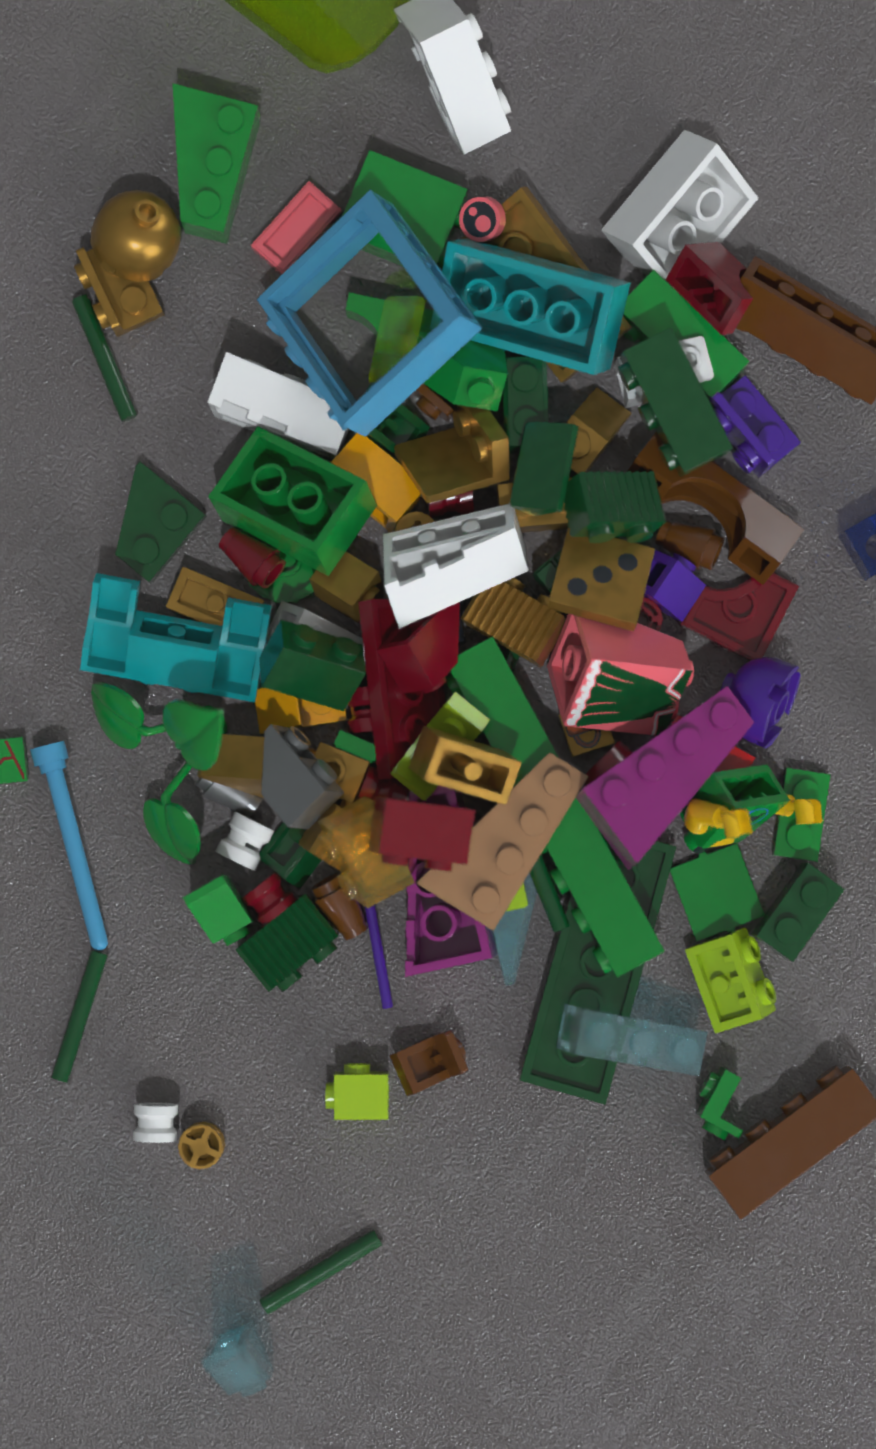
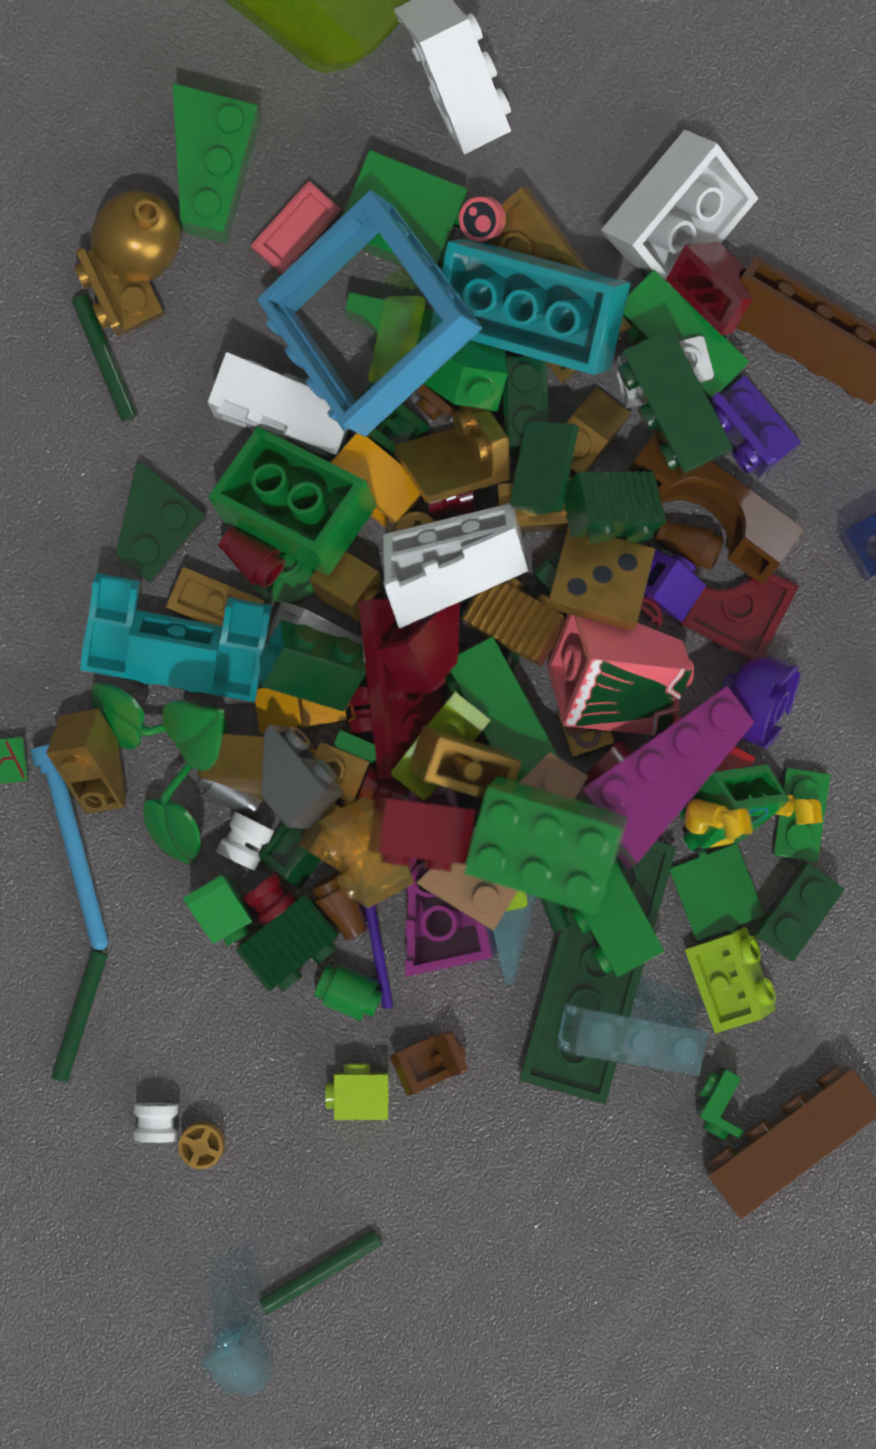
none -> pearl gold slope [46,709,126,814]
none -> green brick [314,964,383,1022]
none -> green brick [464,776,629,915]

